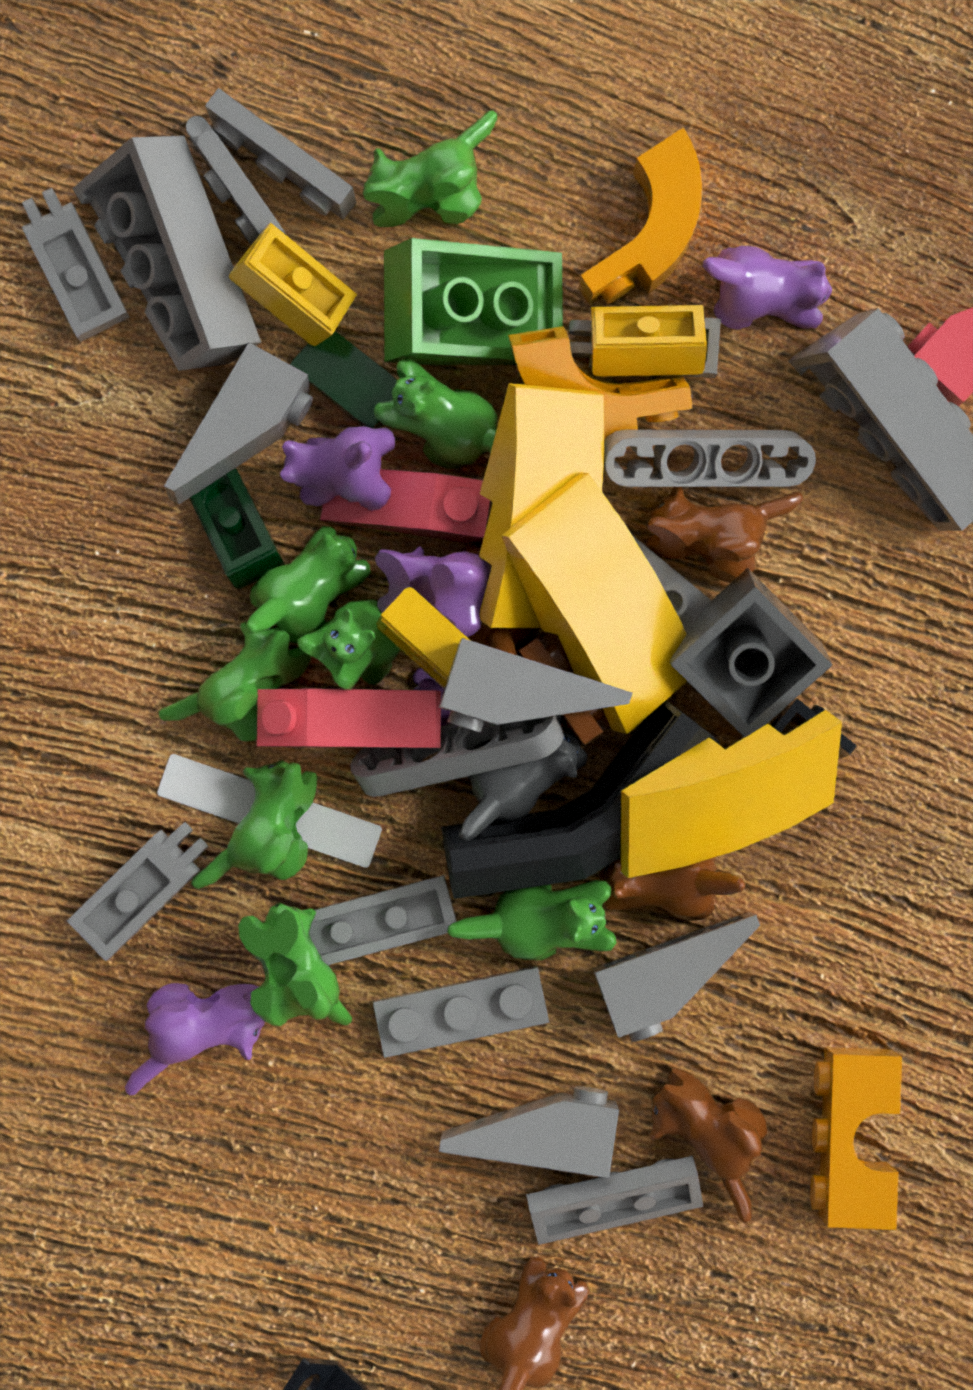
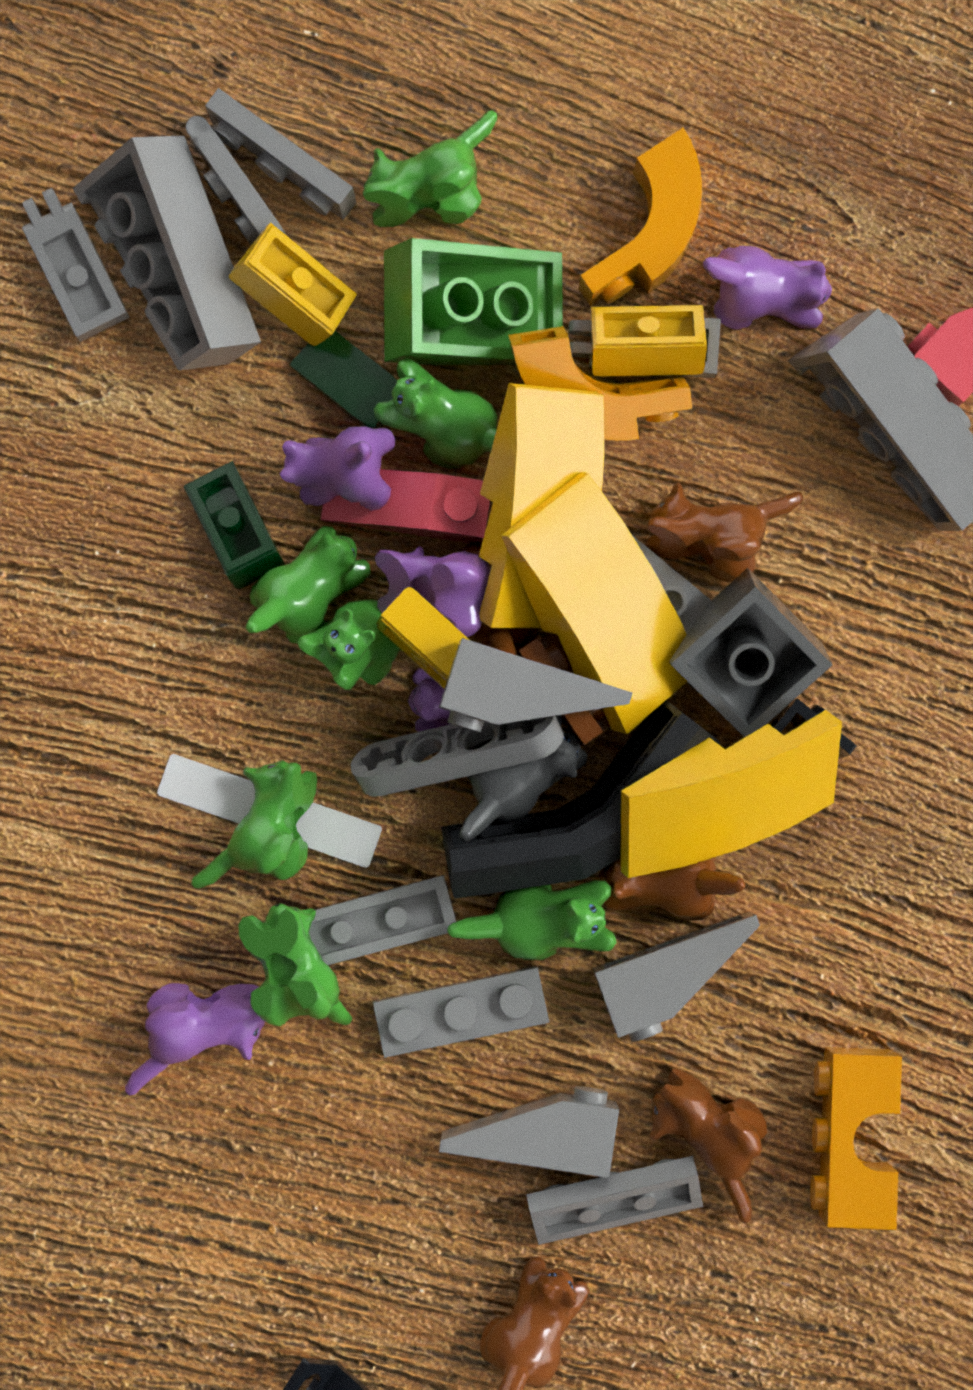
light grey hinge [67,822,209,961] -> none
bright green animal [159,622,311,742] -> none
light grey slope [164,343,313,504] -> none
coral slope [257,689,441,748] -> none
light grey beam [603,429,816,487] -> none

